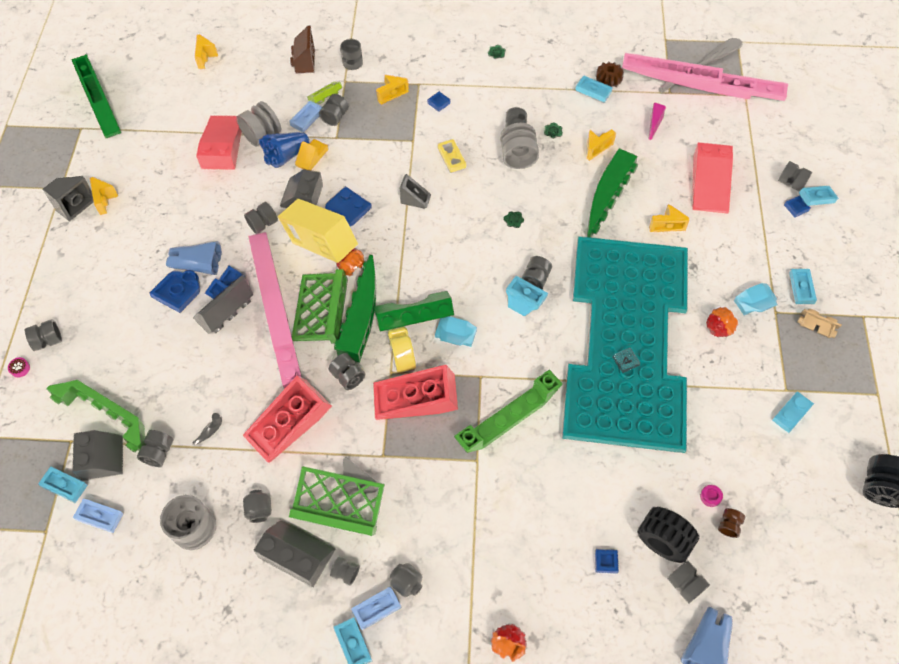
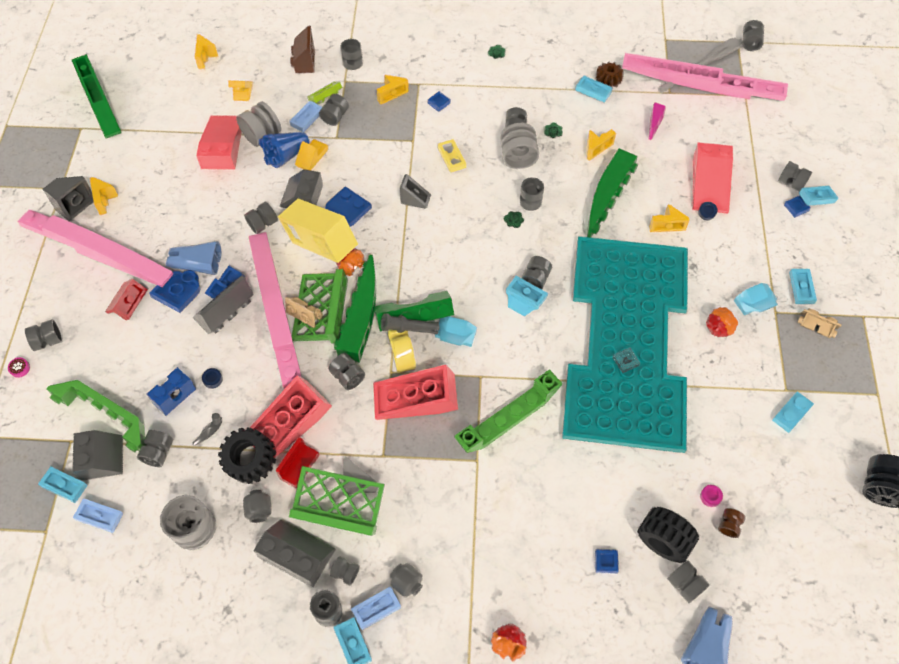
none -> bright pink slope [17,209,173,287]
none -> panel [105,279,148,320]
none -> blue brick [146,367,196,416]
none -> dark blue tile [202,368,223,389]
none -> black tyre [218,427,276,484]
none -> yellow slope [228,80,253,101]
none -> red panel [276,437,319,489]
none -> tan hinge [285,297,323,328]
none -> dark grey wheel [310,590,342,627]
none -> dark grey pin [381,314,440,334]
none -> dark grey wheel [520,177,544,211]
none -> dark blue tile [698,202,718,221]
none -> dark grey wheel [742,20,764,51]

